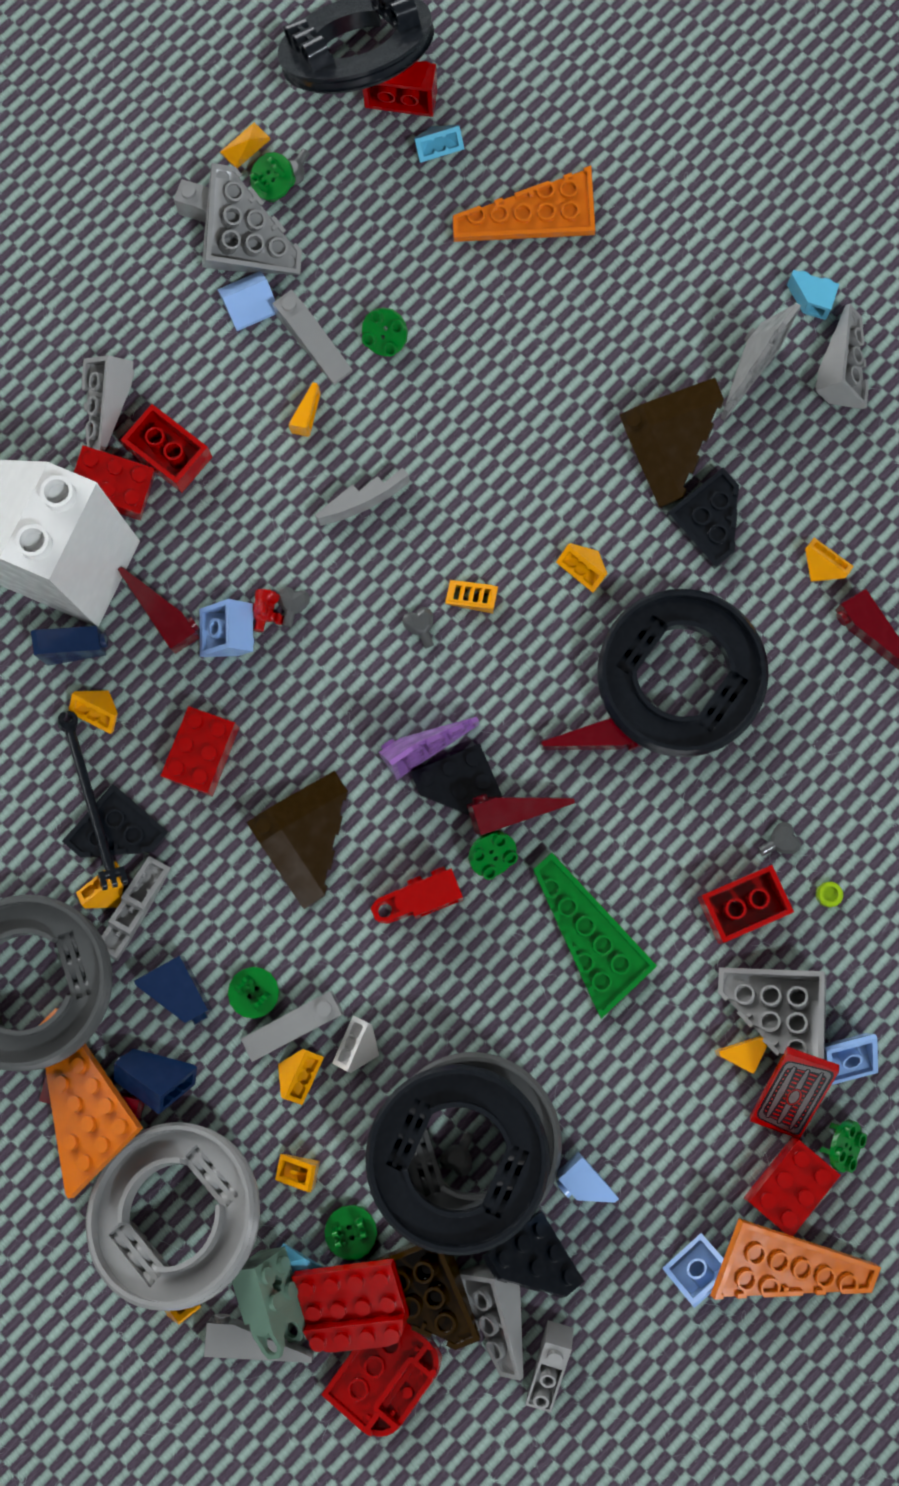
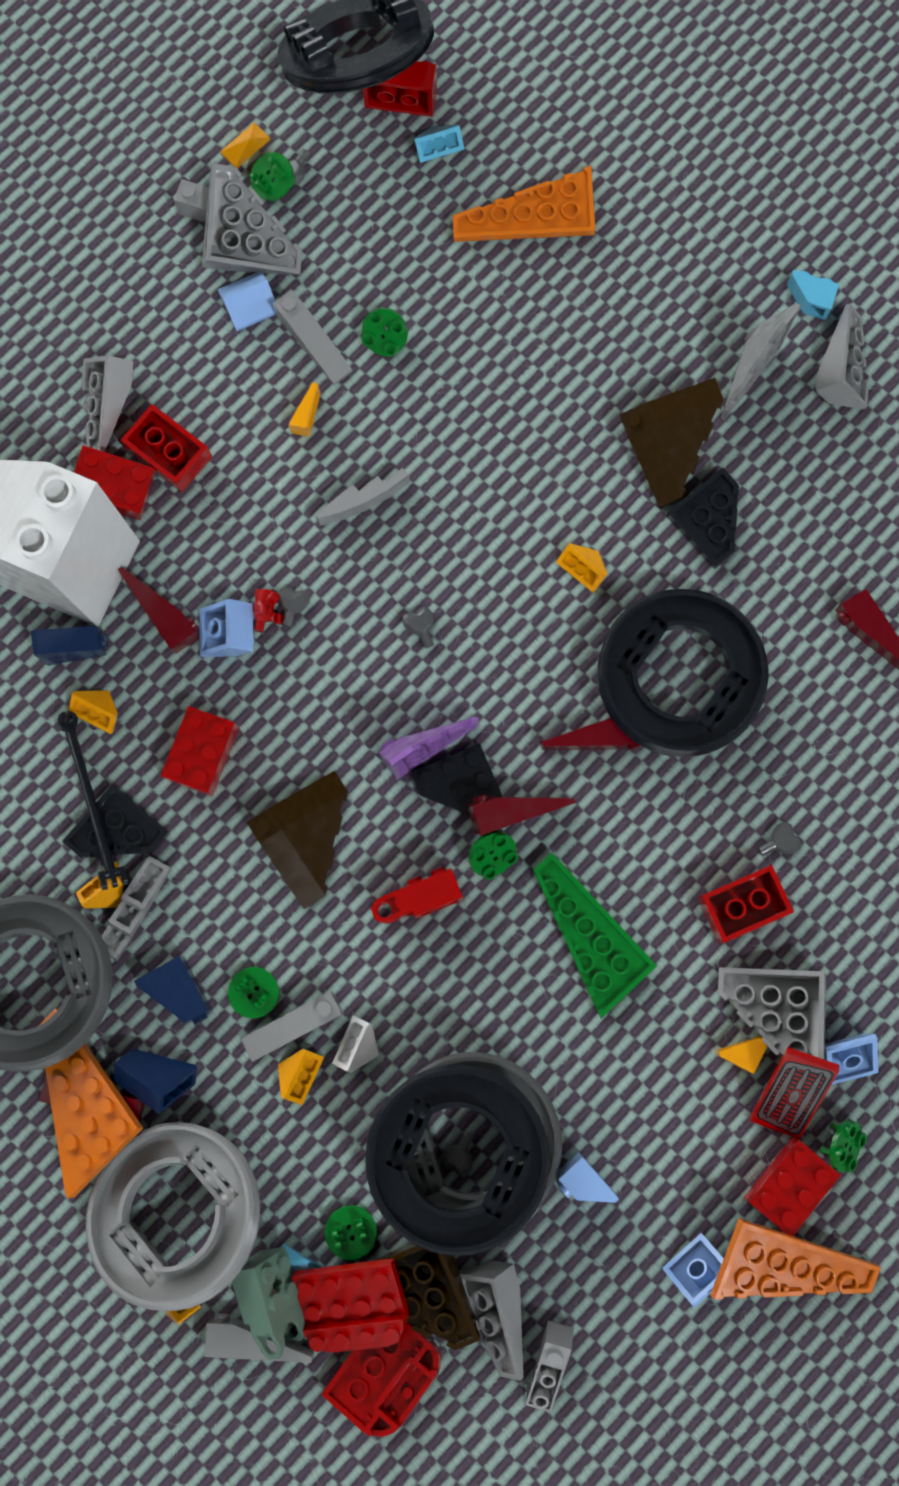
light orange slope [275,1154,320,1192] -> none
light orange slope [445,580,498,614] -> none
black plate [482,1211,584,1298] -> none
light orange slope [805,537,854,582] -> none
lime tile [816,882,843,908] -> none

